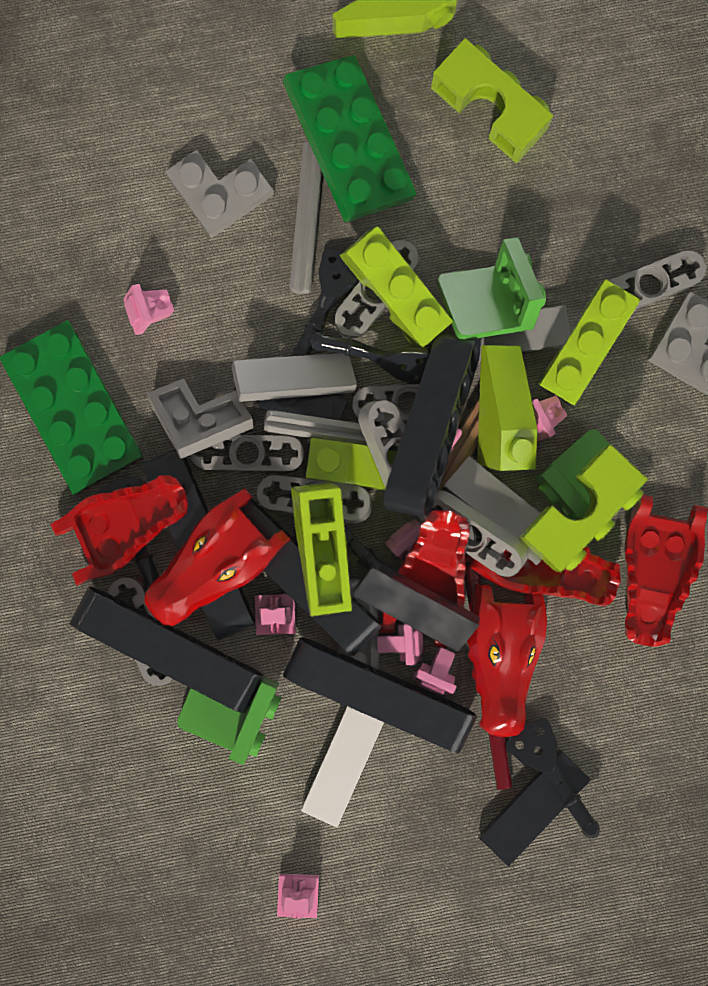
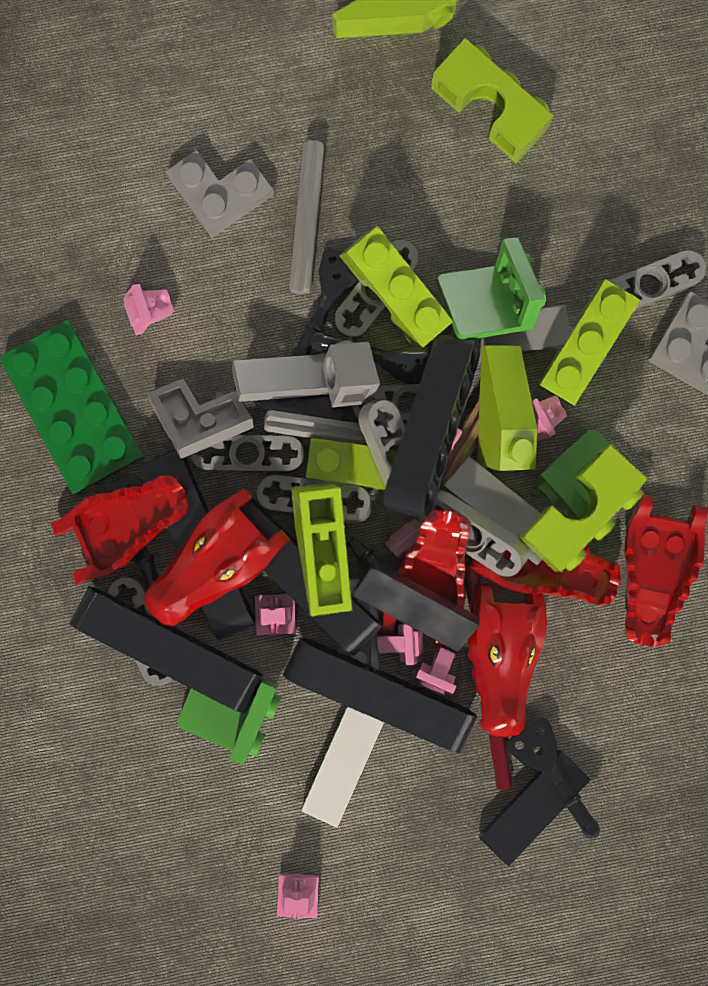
green plate [282,54,417,223] -> none
none -> light grey brick [322,340,380,407]

